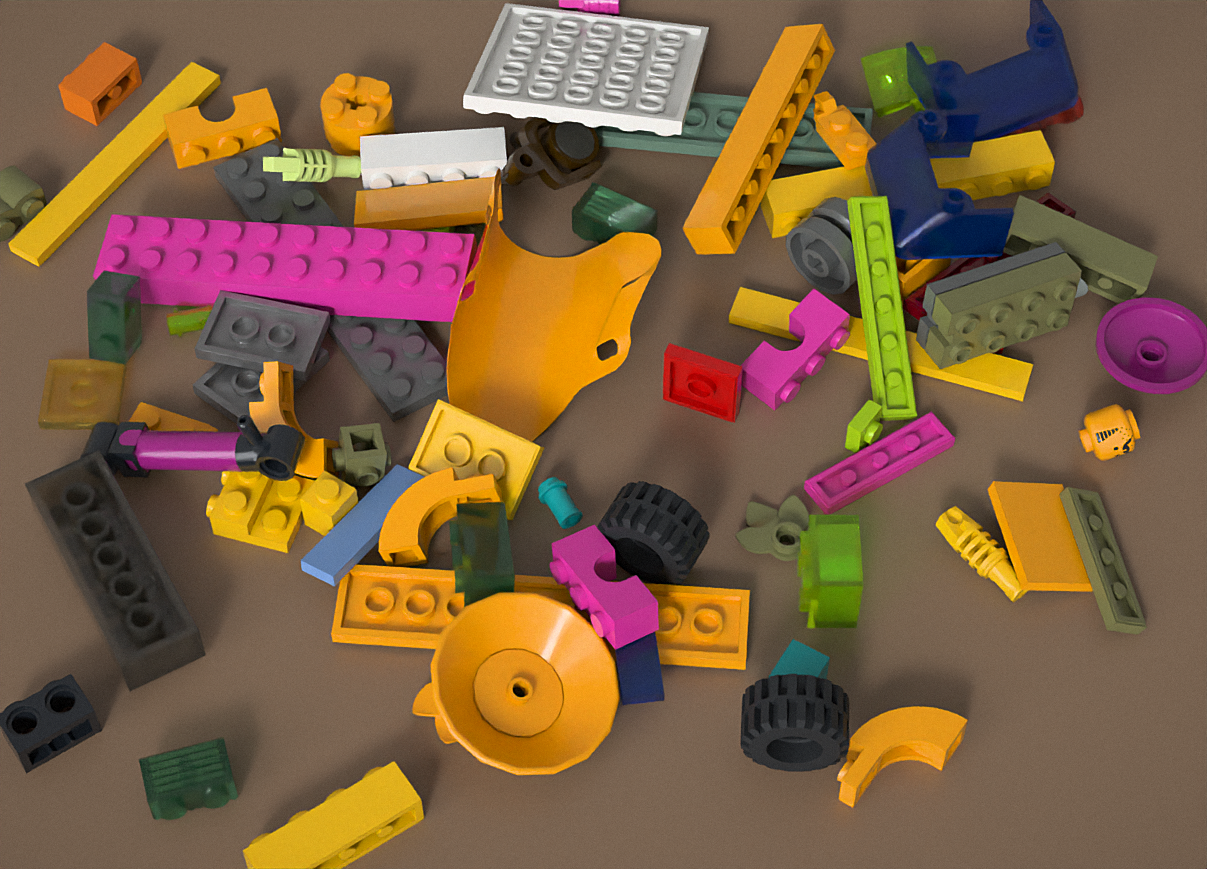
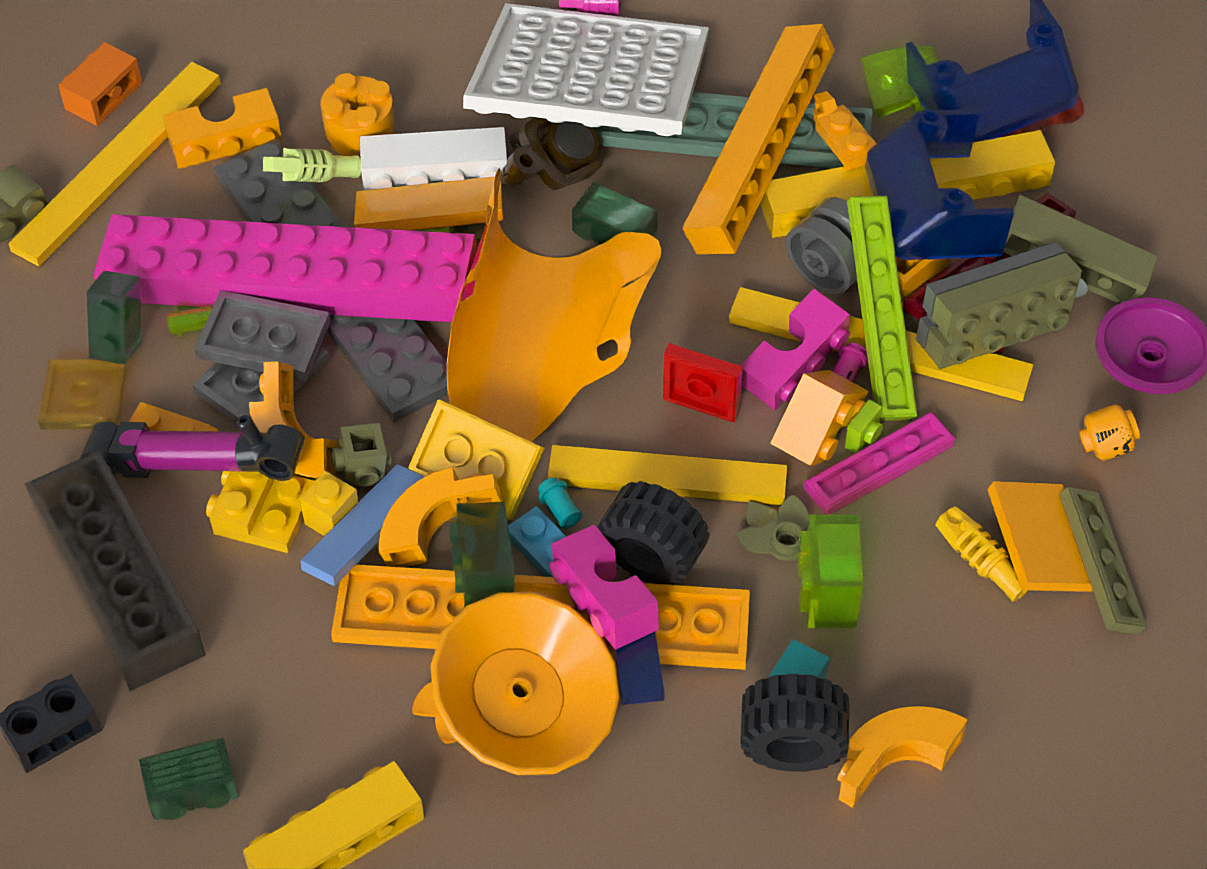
none -> dark azure plate [505,506,566,577]
none -> yellow tile [547,445,787,505]
none -> light orange brick [770,370,869,466]
none -> dark pink pin [832,343,868,382]

